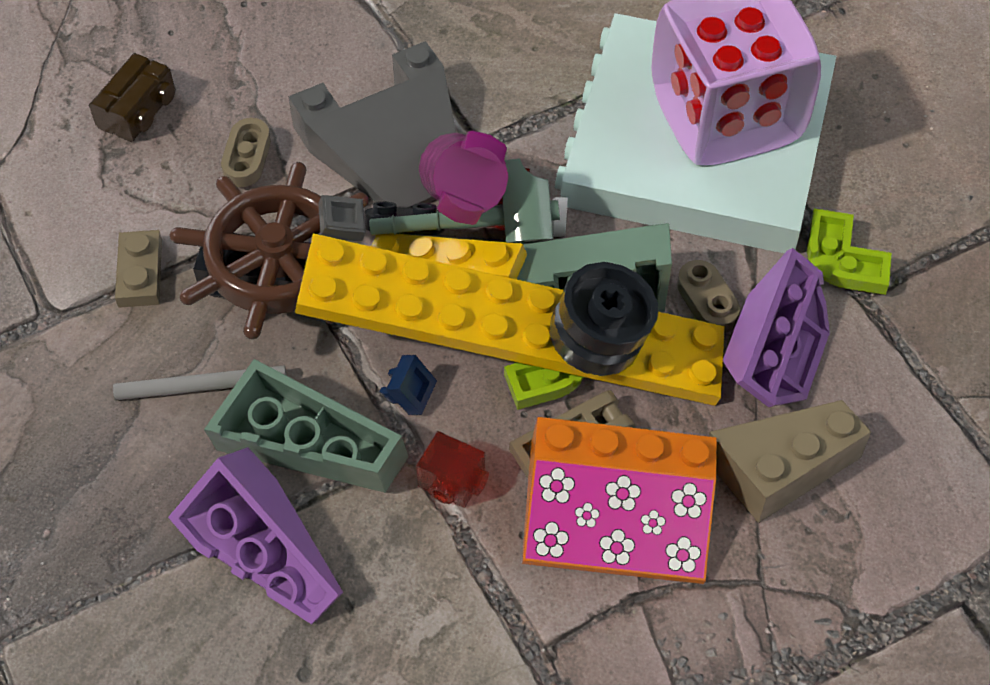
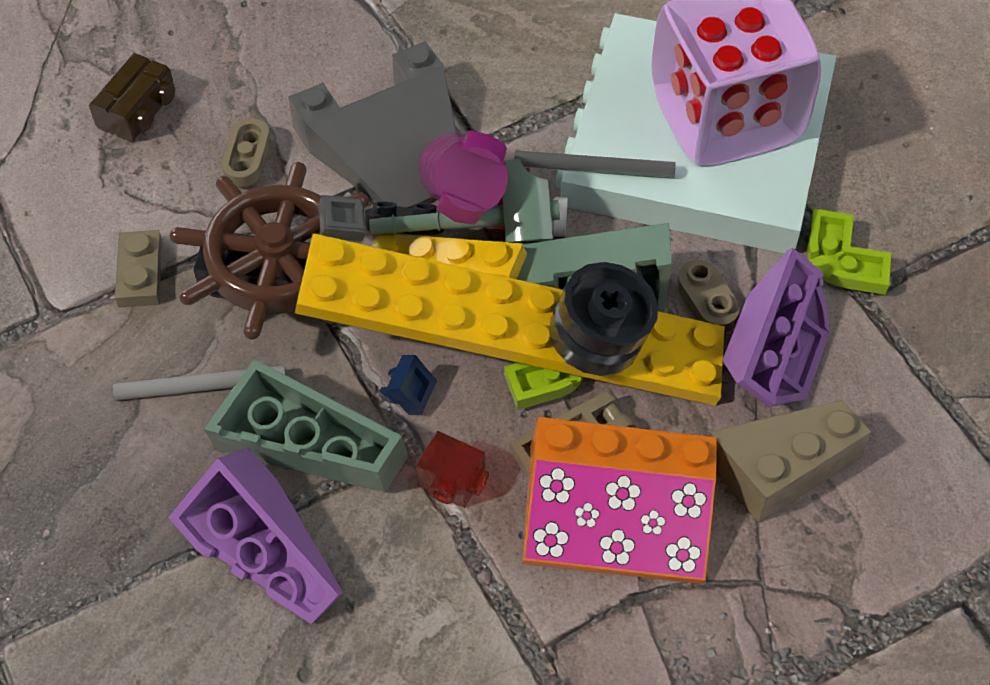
none -> dark grey bar [514,150,676,178]

